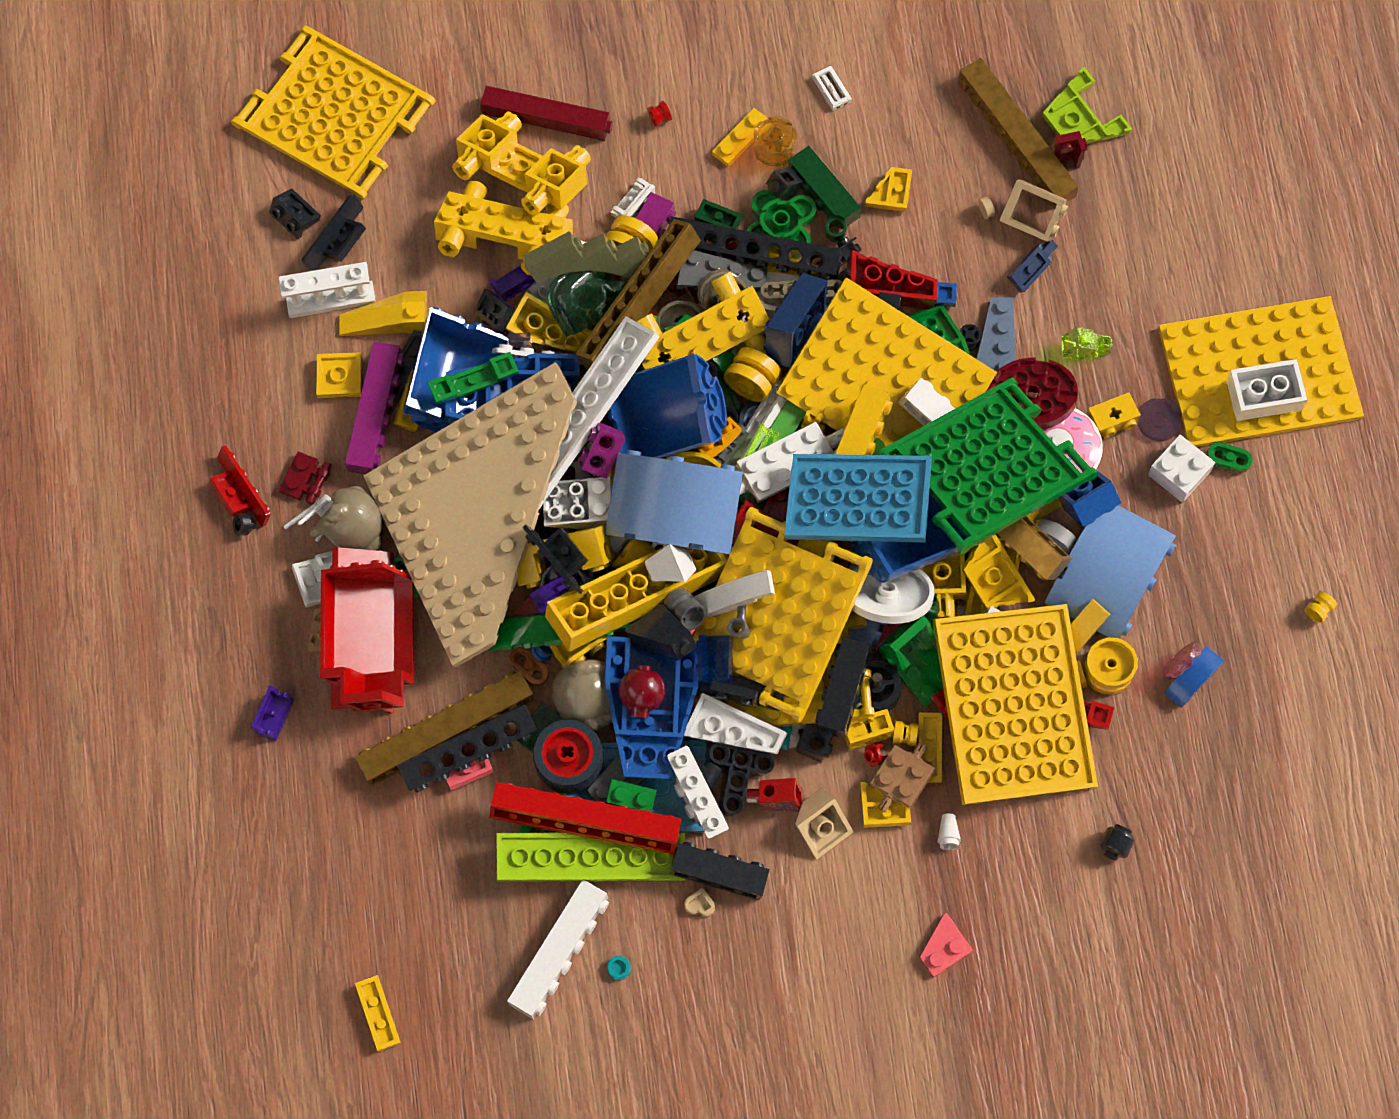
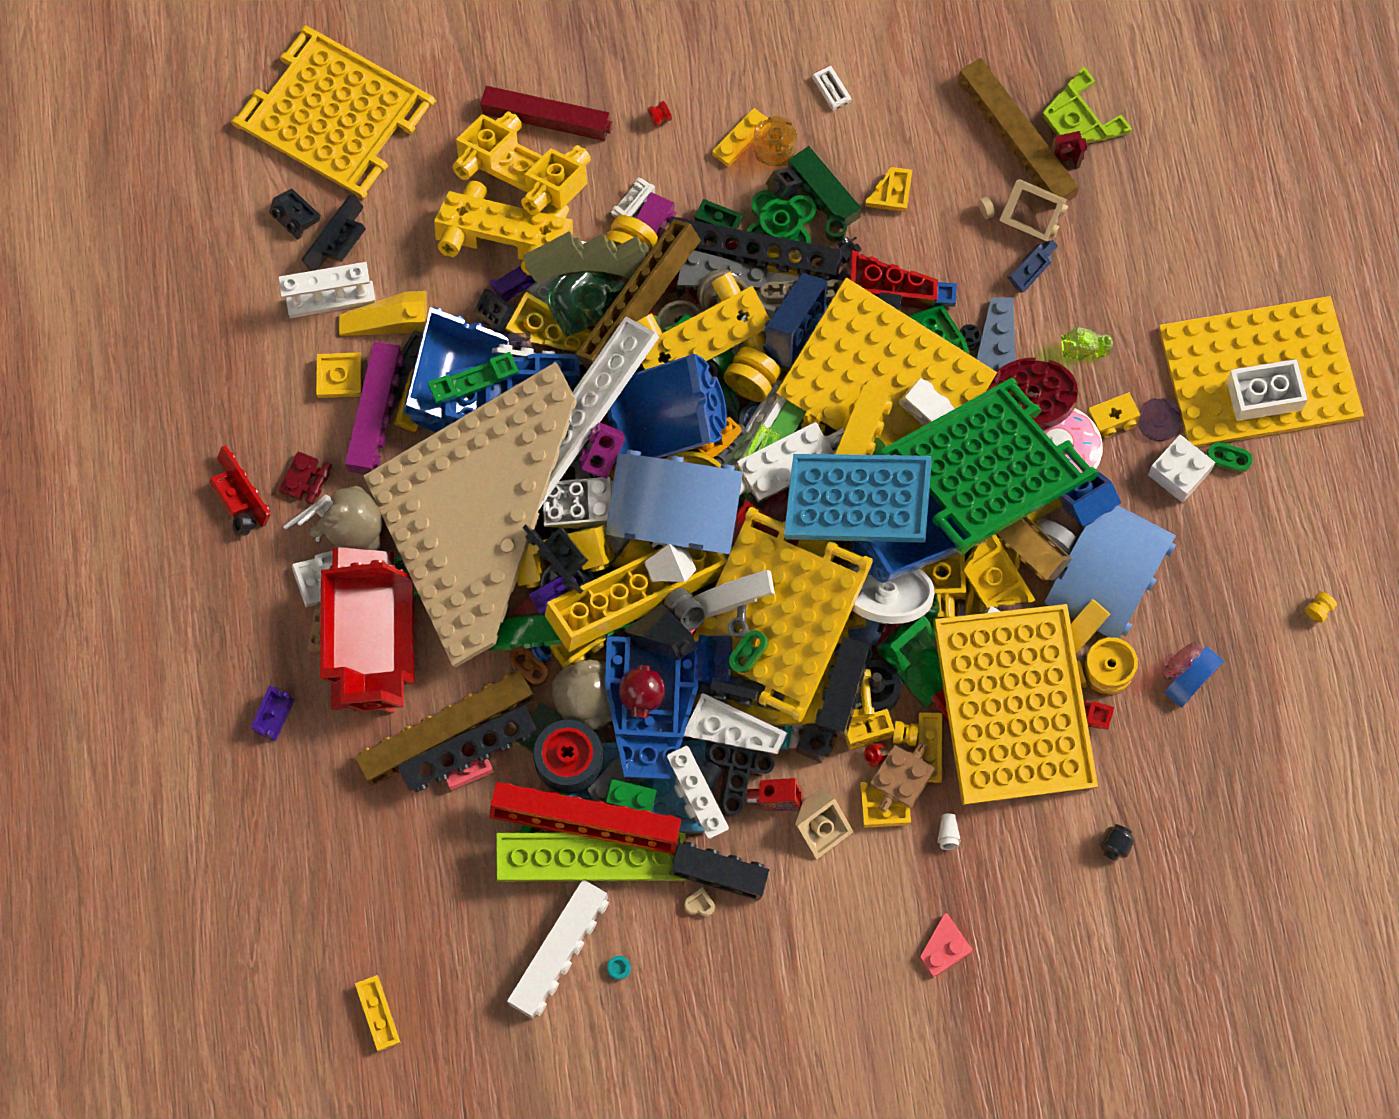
none -> green plate [729,630,768,673]

